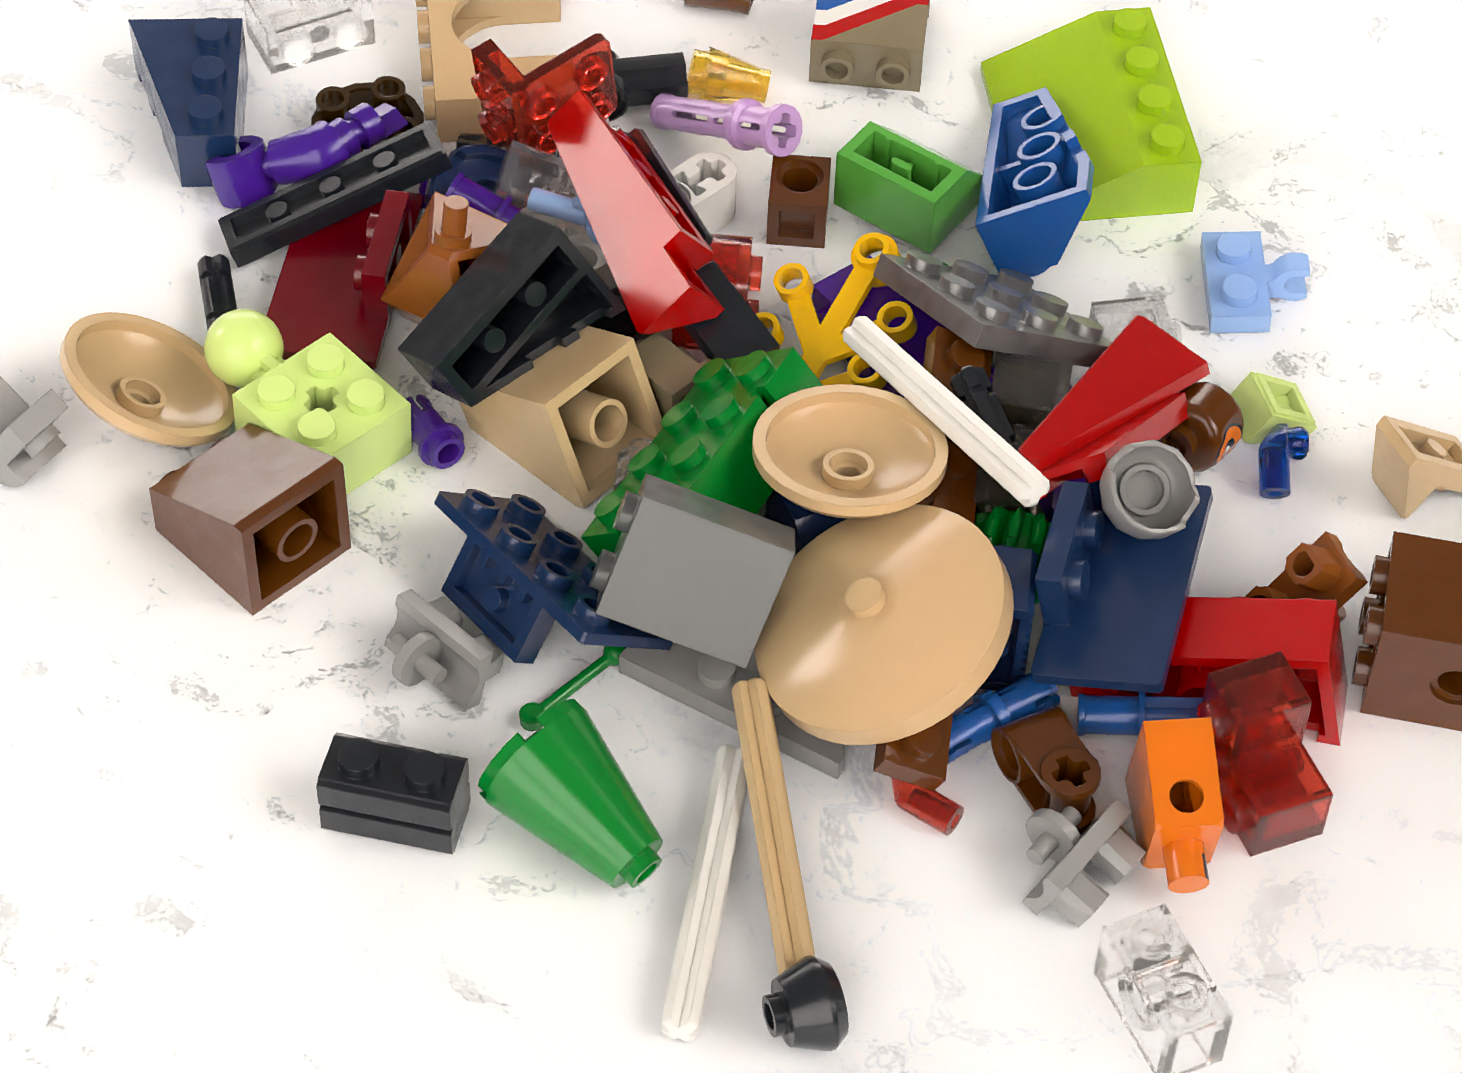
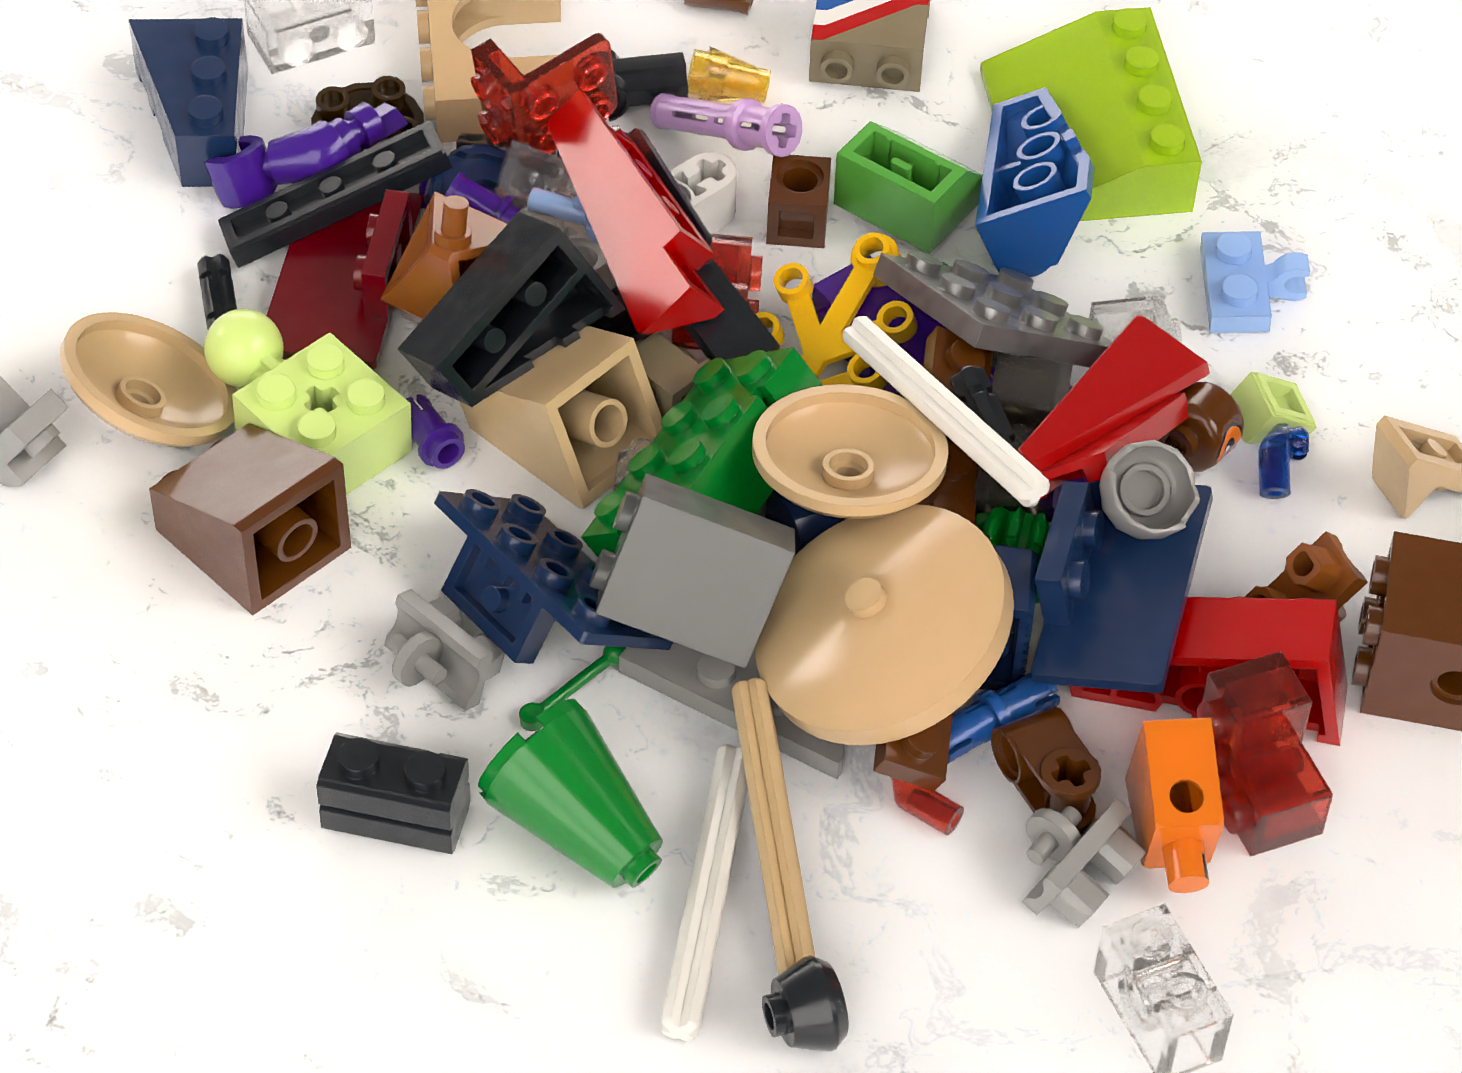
blue axle [1077,692,1210,738] -> none

